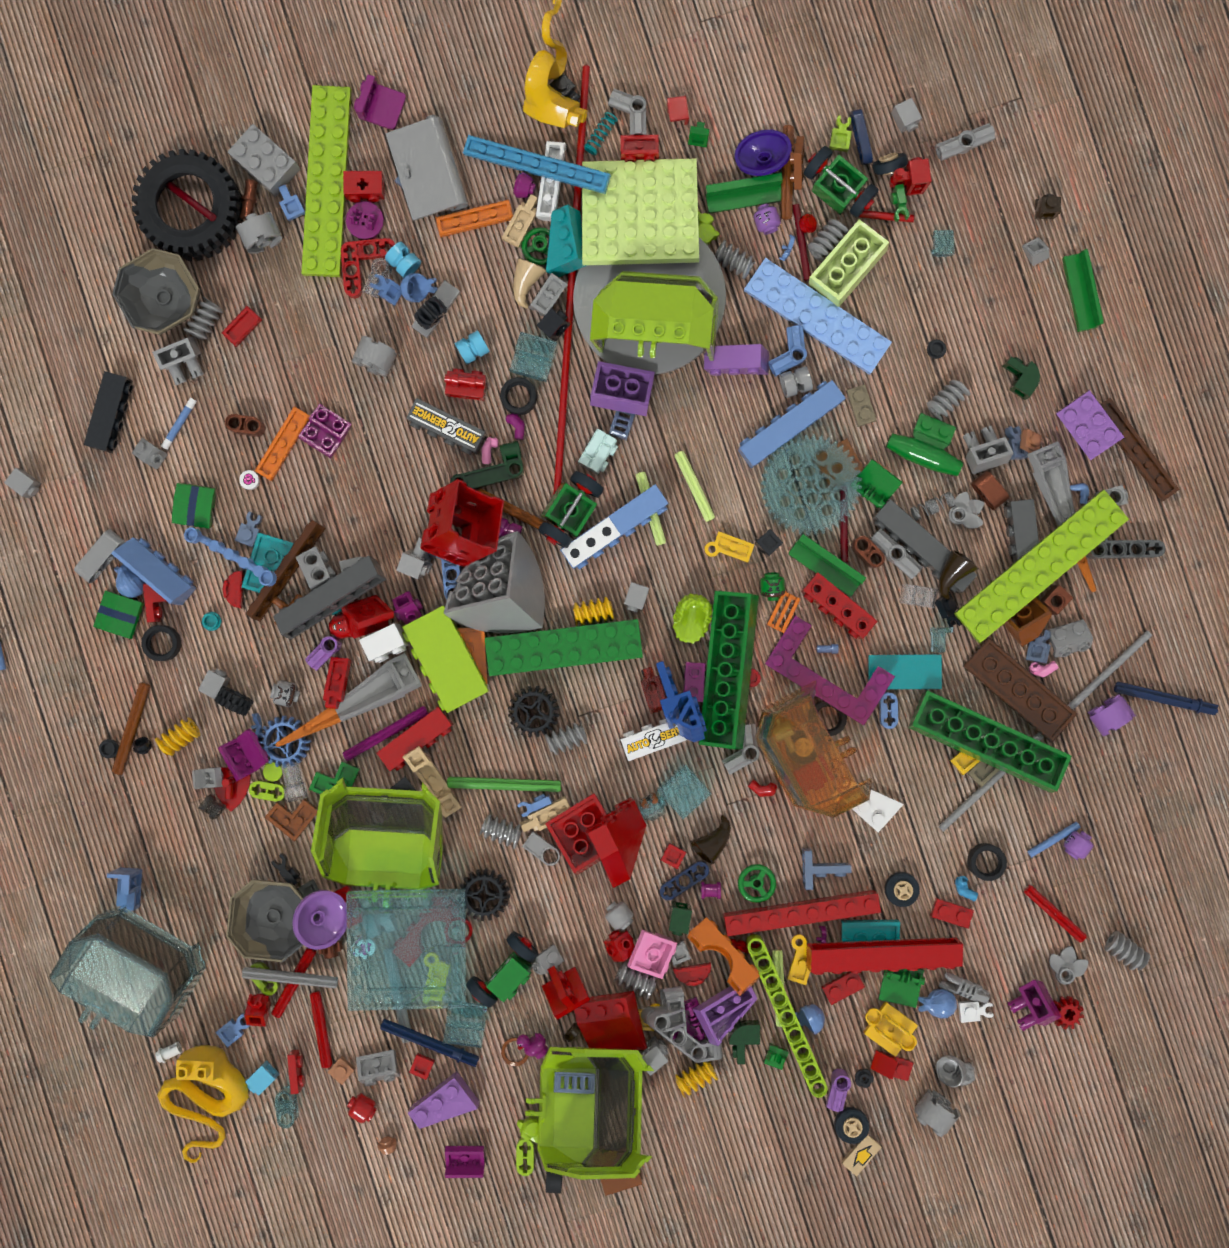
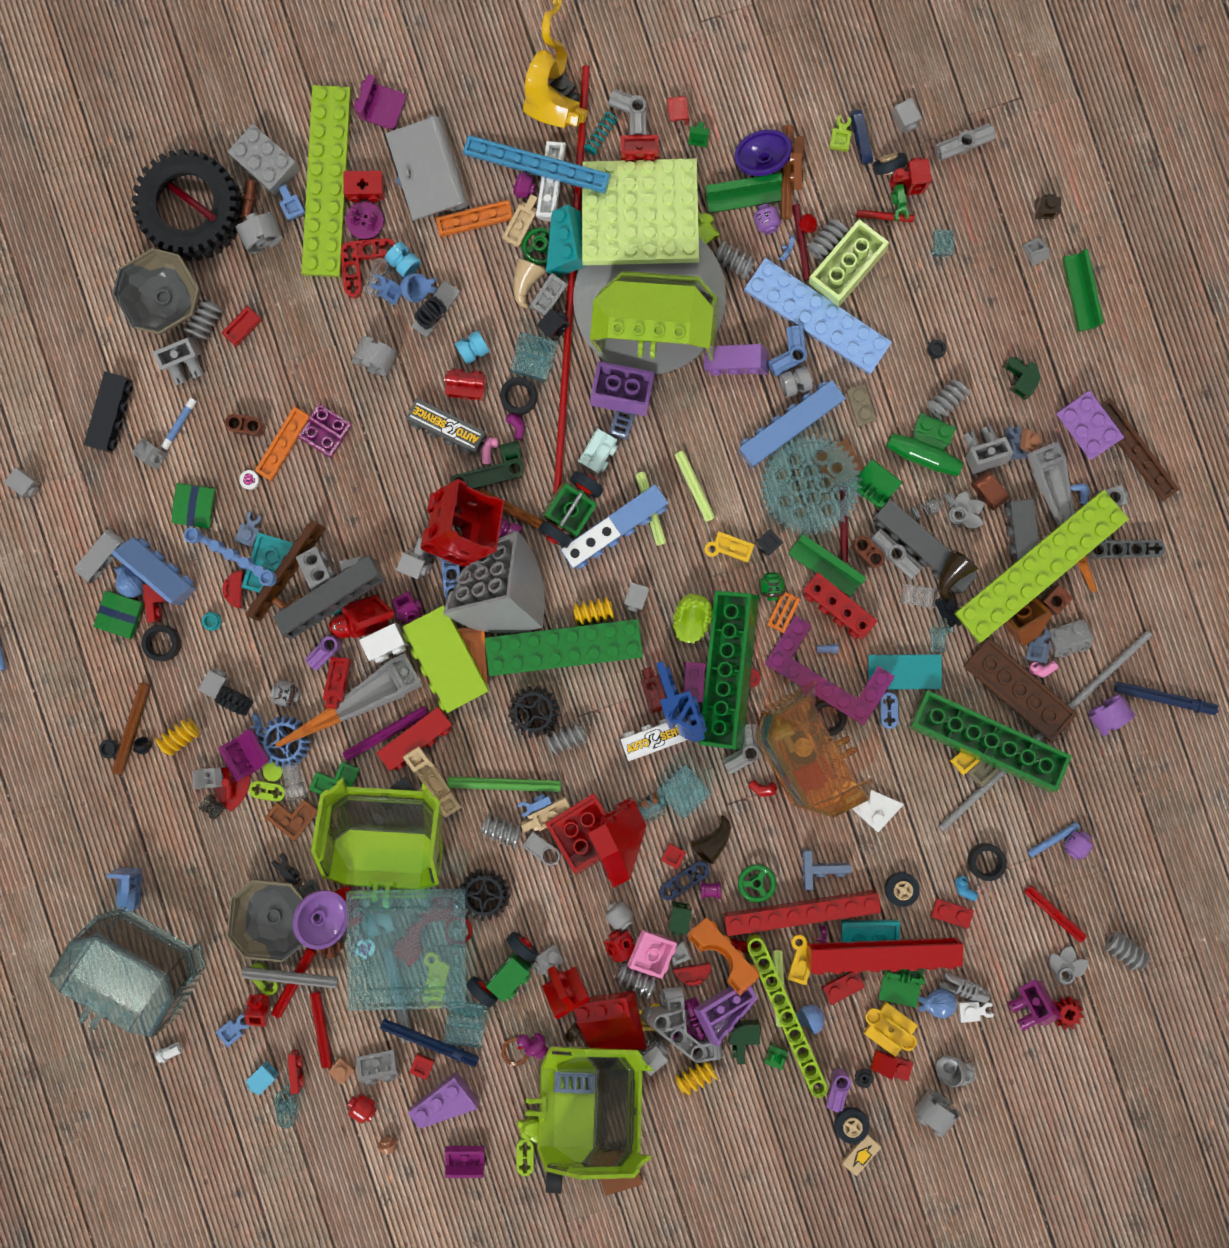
yellow hips [157,1045,249,1163] -> none
brick [804,146,879,217] -> none

